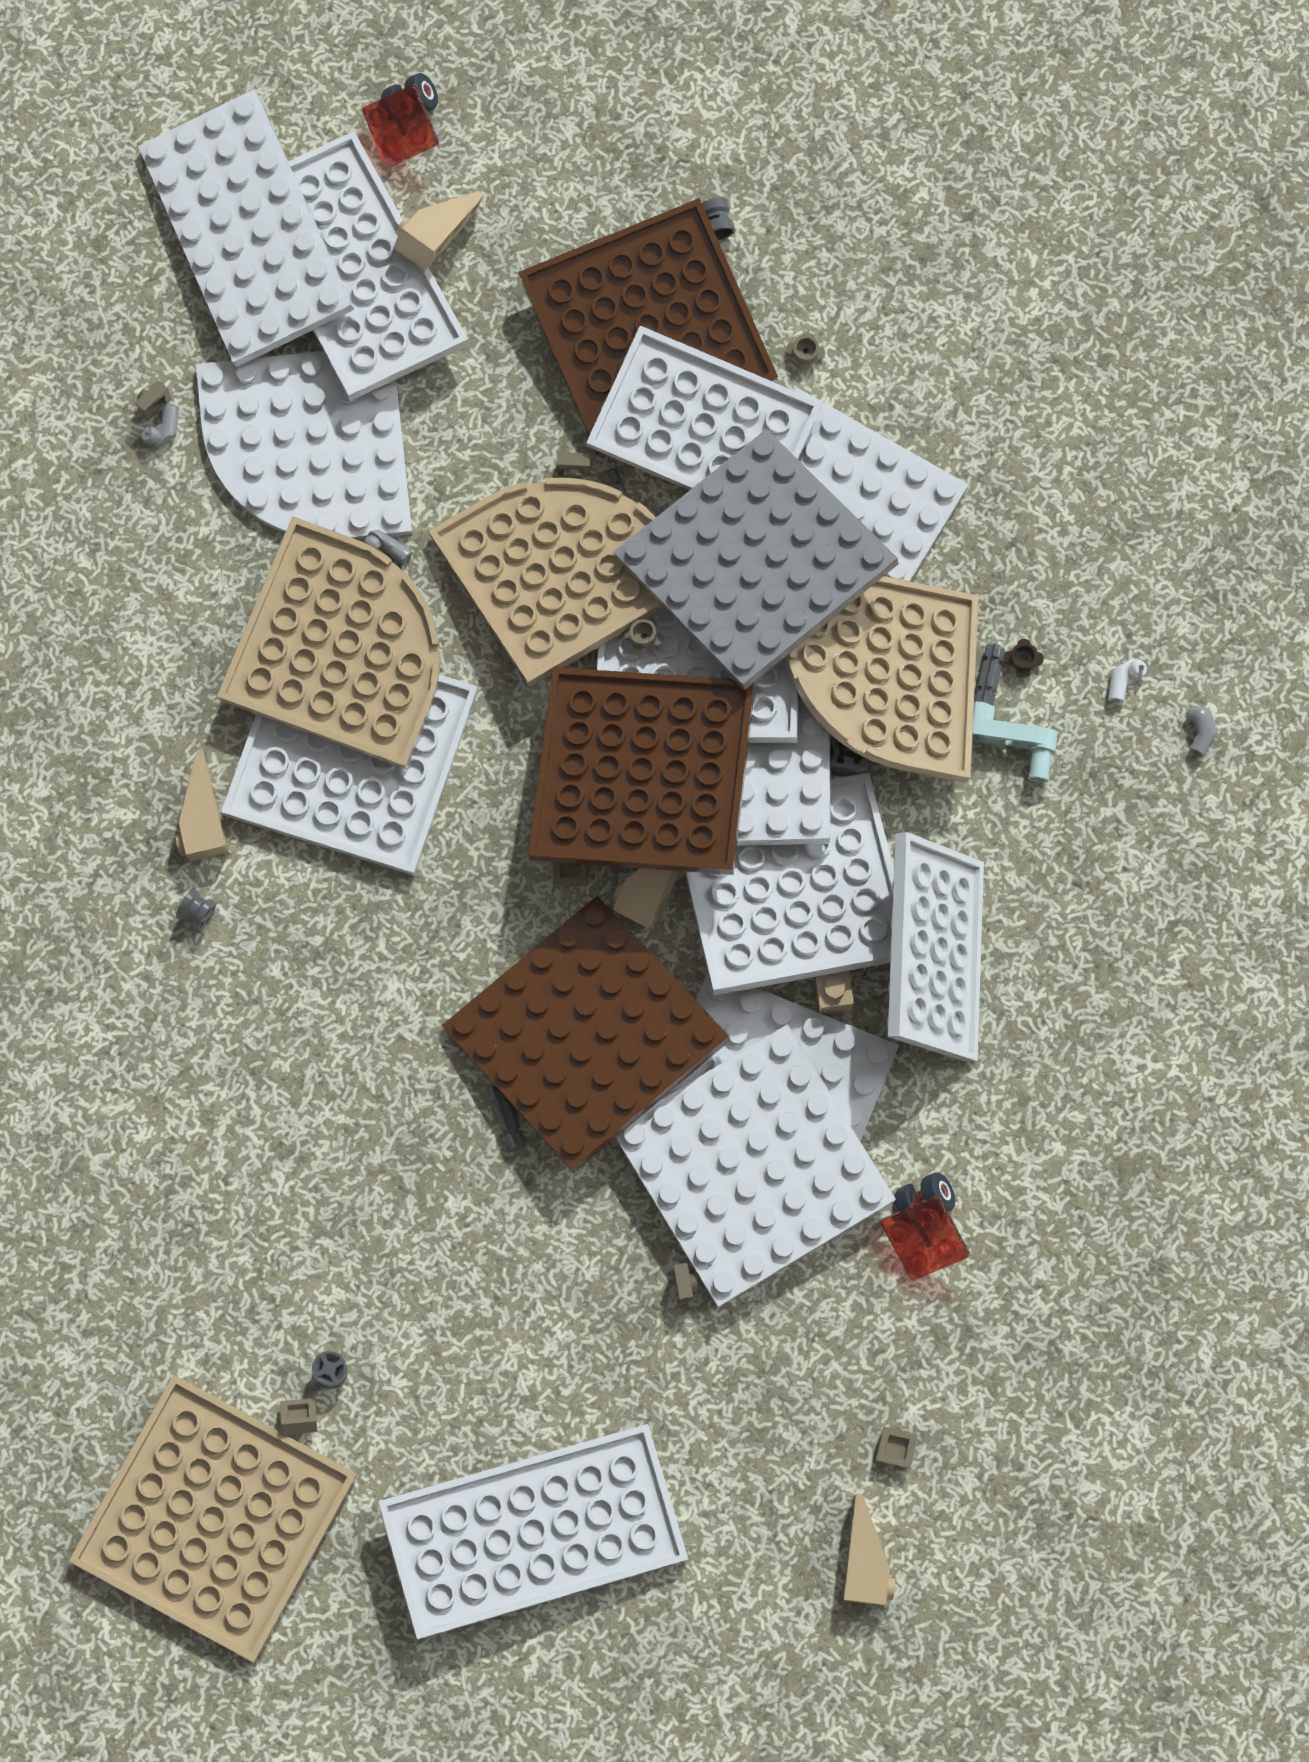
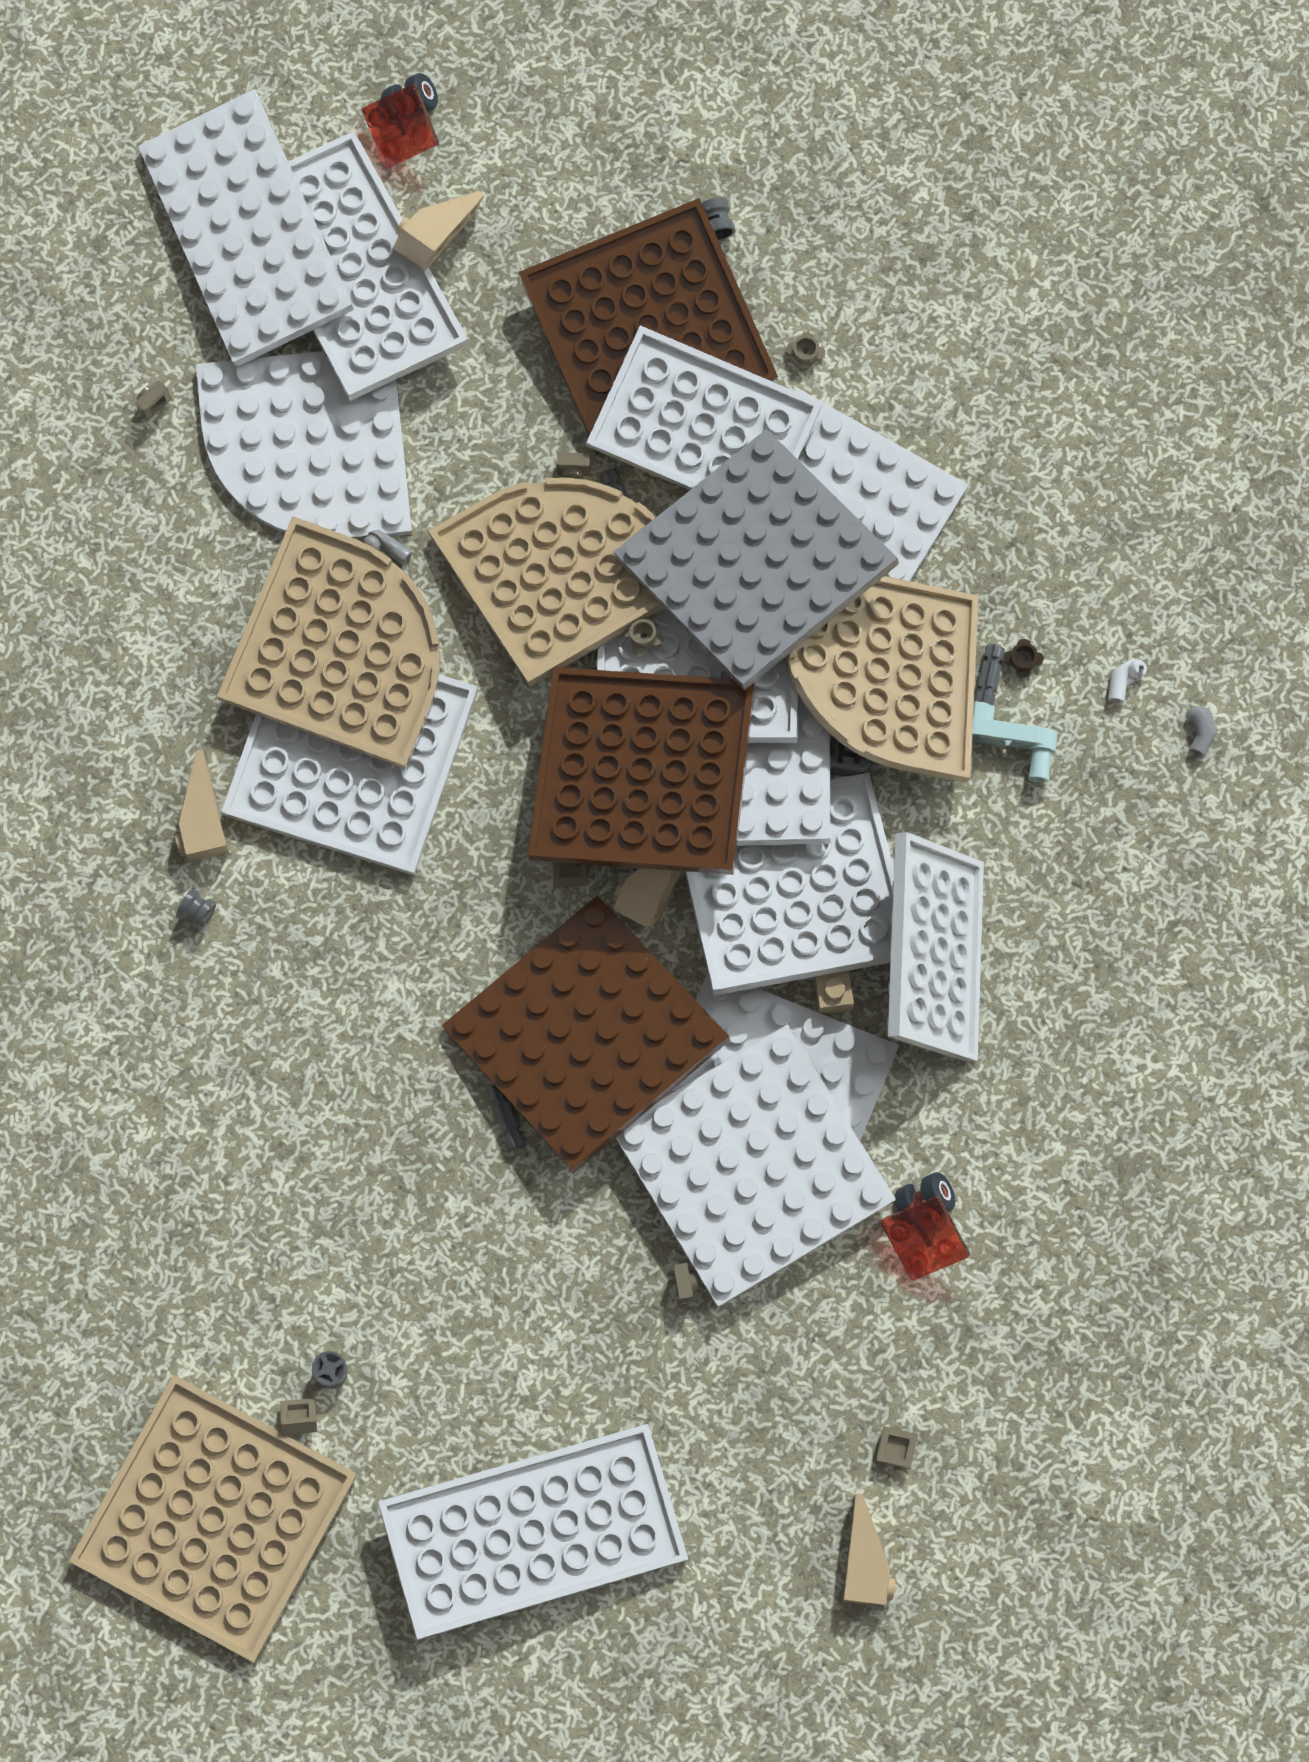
light grey arm [141,405,179,448] -> none

